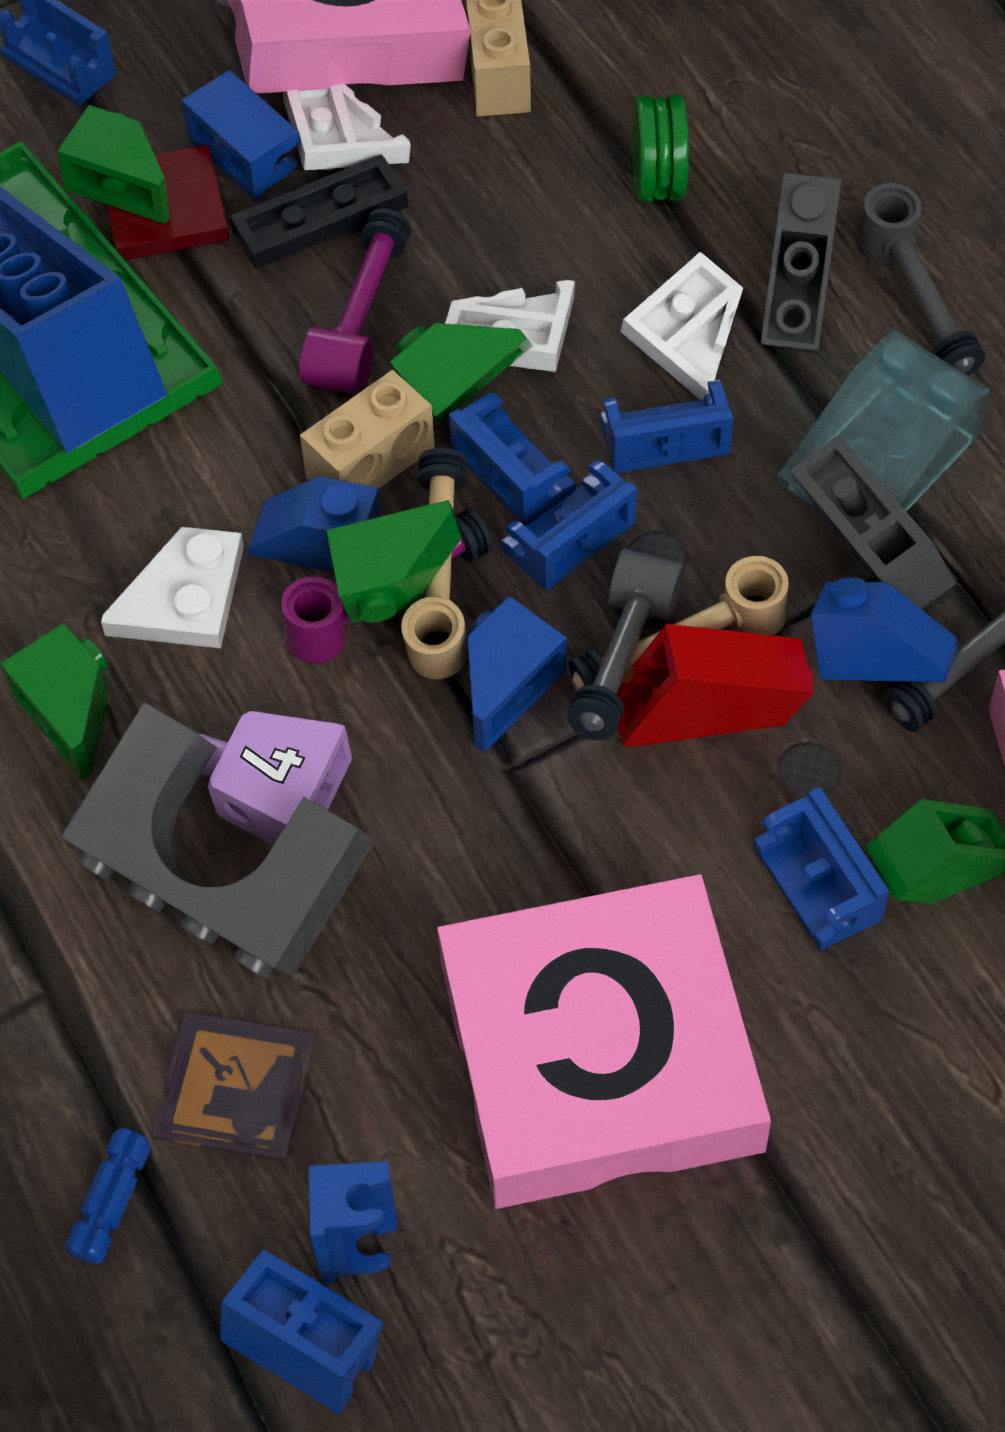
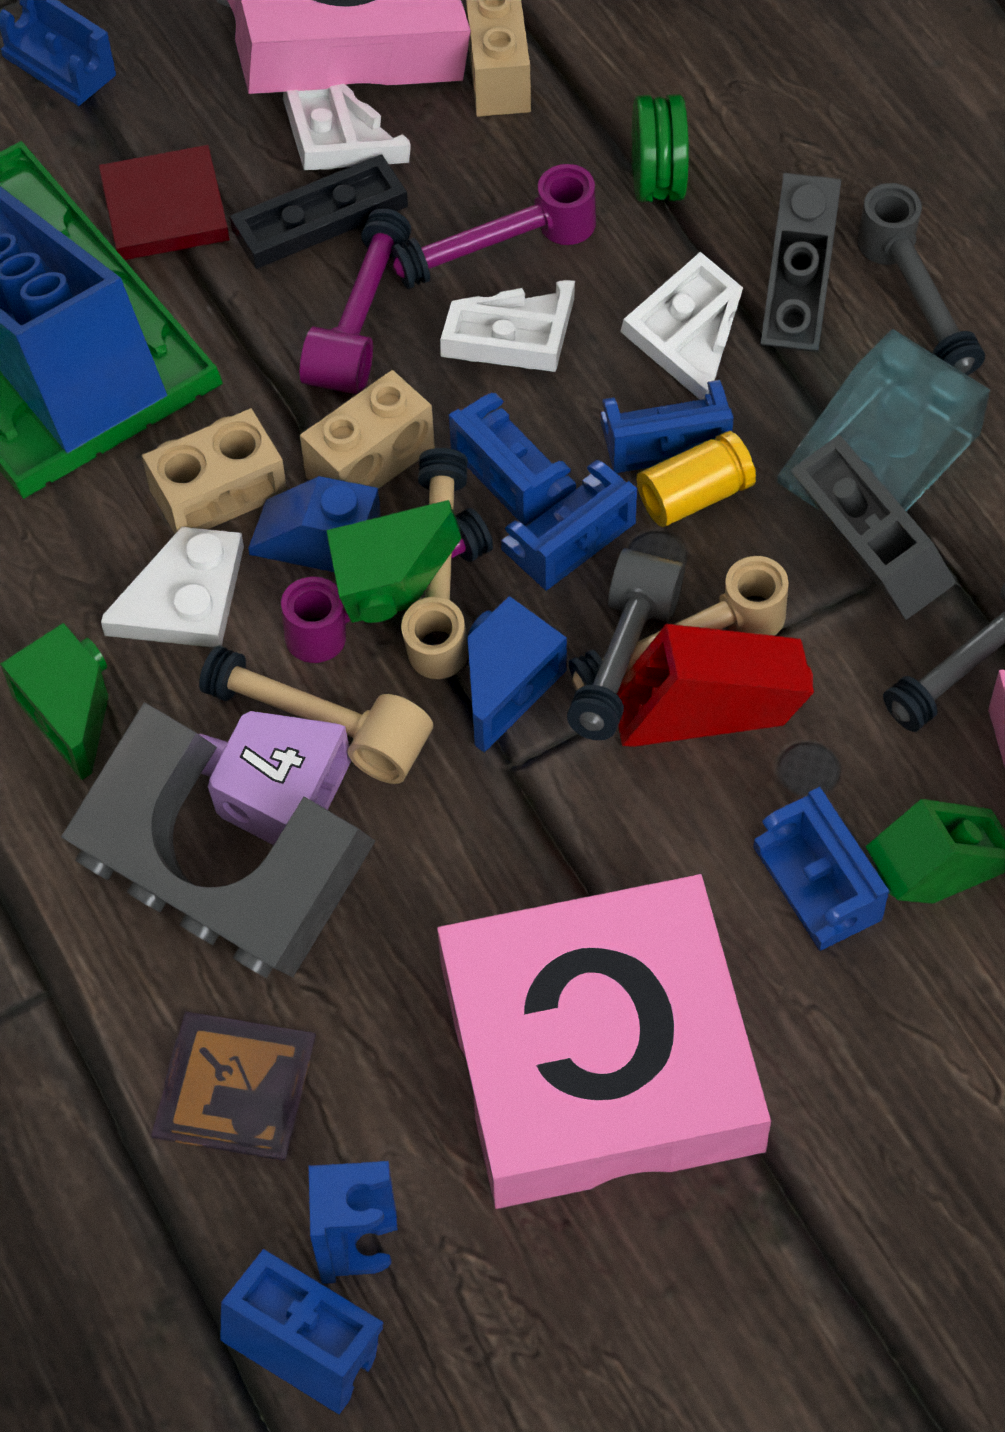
green slope [57,105,170,224] -> none
blue axle [66,1128,150,1265] -> none
blue hinge [181,70,300,201] -> none
green slope [390,323,533,423] -> none
blue slope [811,578,958,682] -> none
none -> tan brick [142,408,287,534]
none -> tan piece [199,646,433,784]
none -> magenta piece [391,164,596,289]
none -> yellow piece [636,431,756,528]

